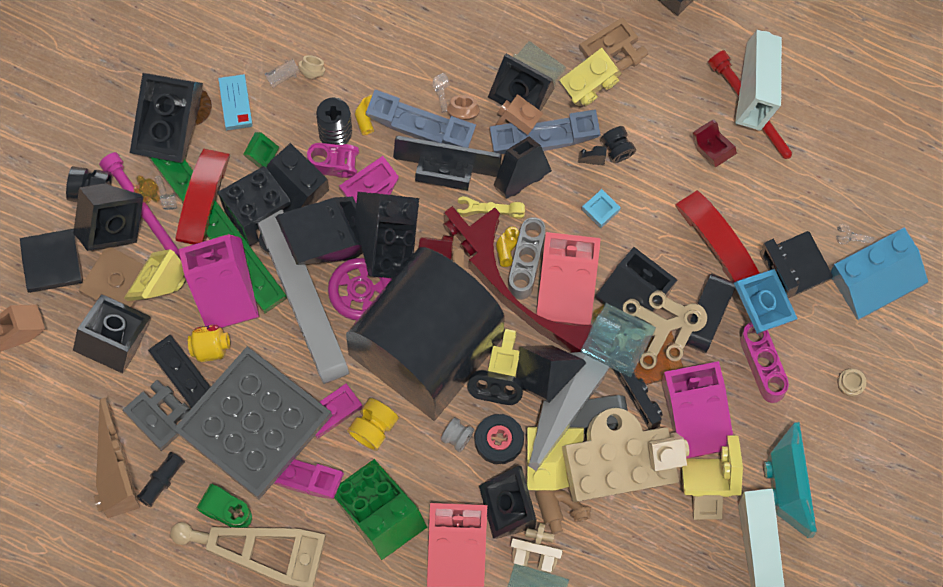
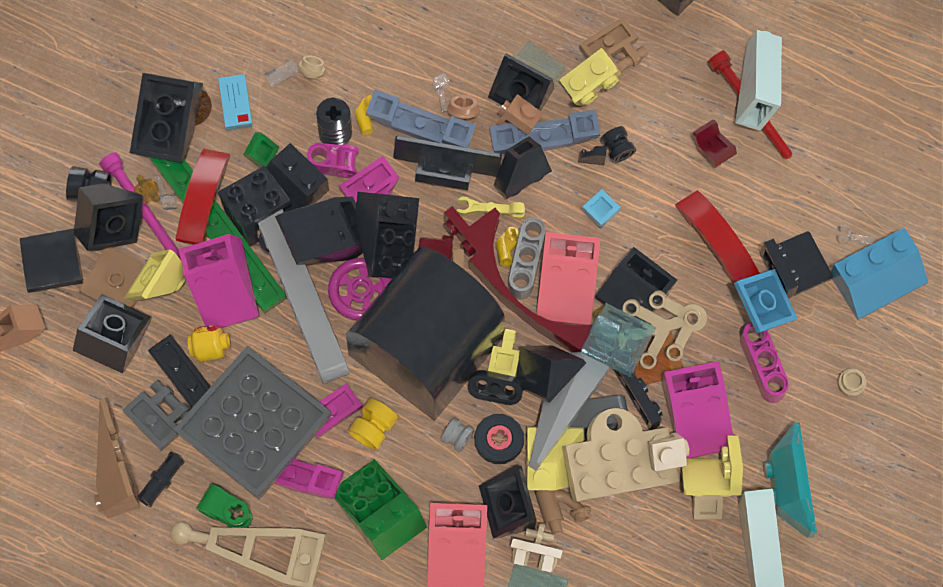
black beam [685,273,736,354] -> none

